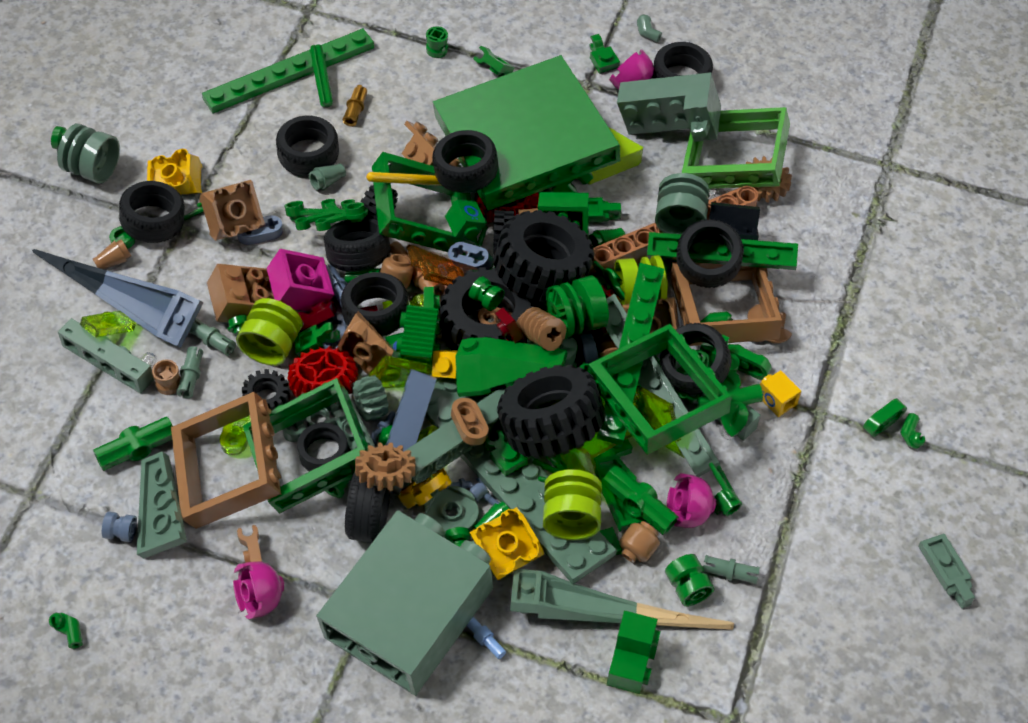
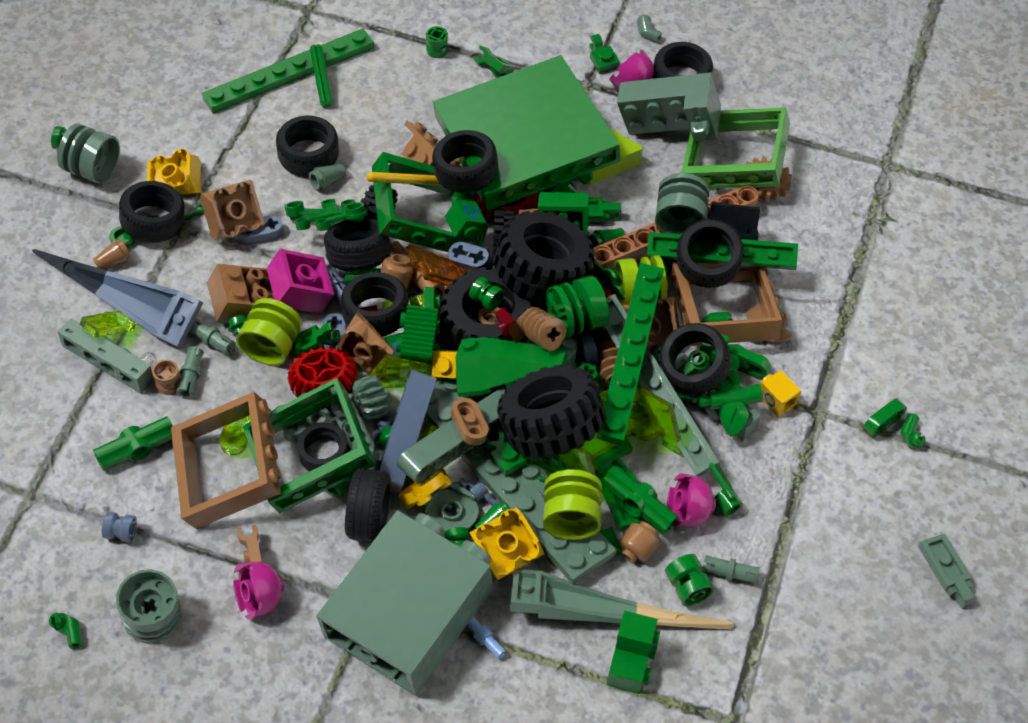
sand green wing [137,451,187,559] -> none
black tyre [242,369,291,411] -> none
dark red plate [297,300,337,333] -> none
pearl gold axle [342,85,367,127] -> none
medium nougat gear [355,442,415,491] -> none
green window [589,324,732,455] -> none
none -> sand green wheel [116,569,182,643]

